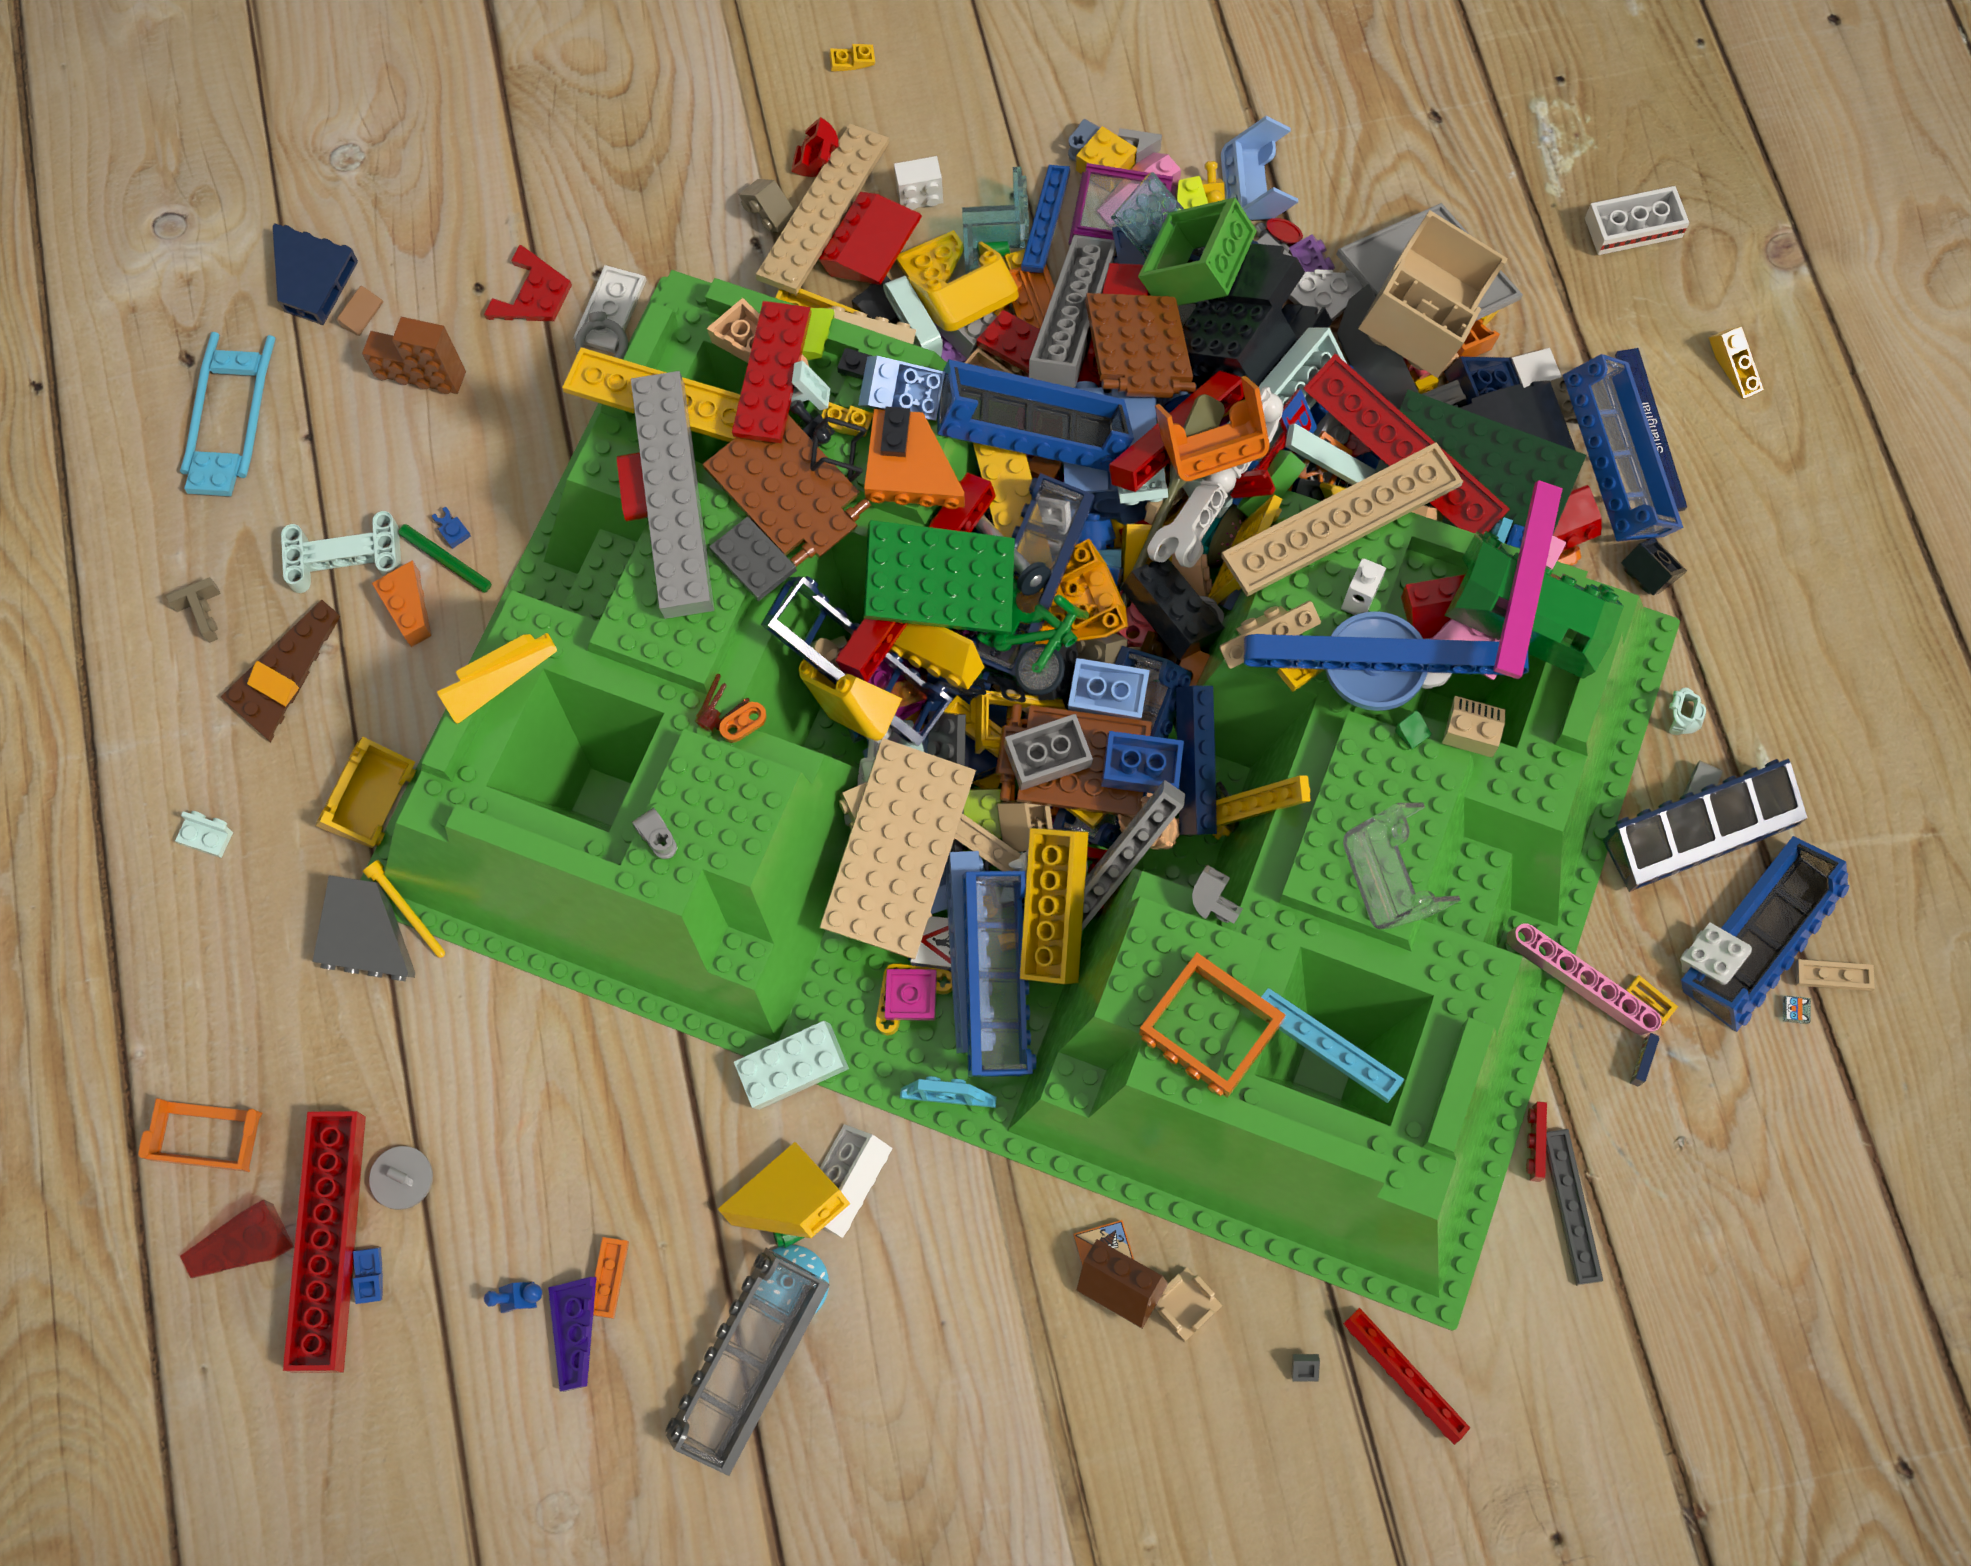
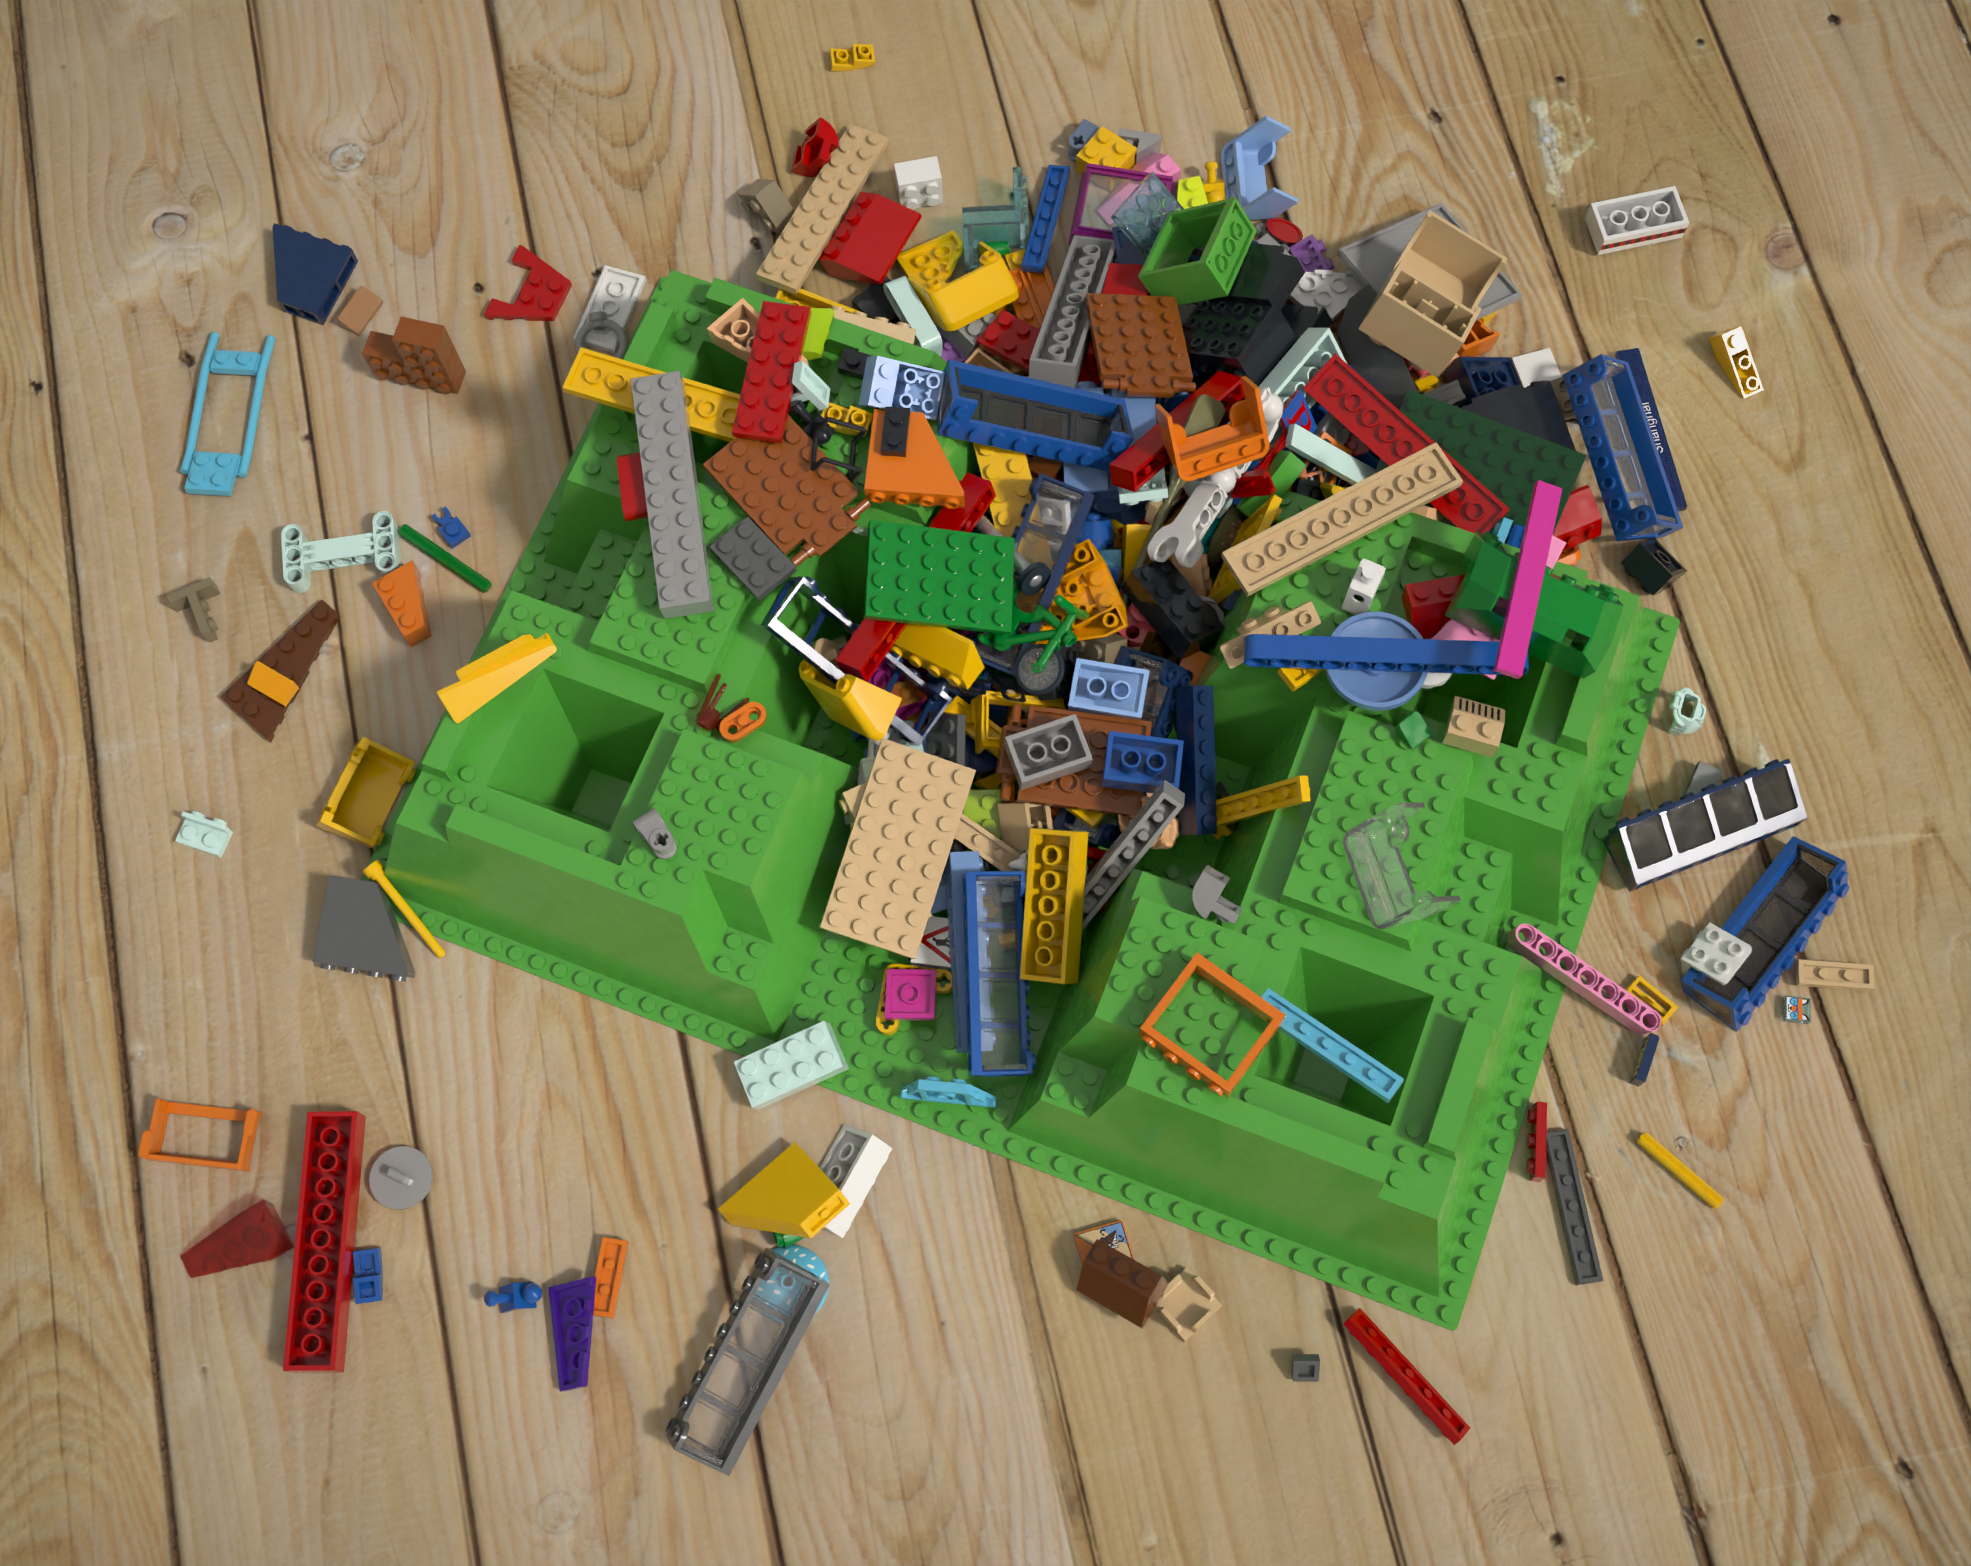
none -> yellow axle [1636,1132,1724,1209]

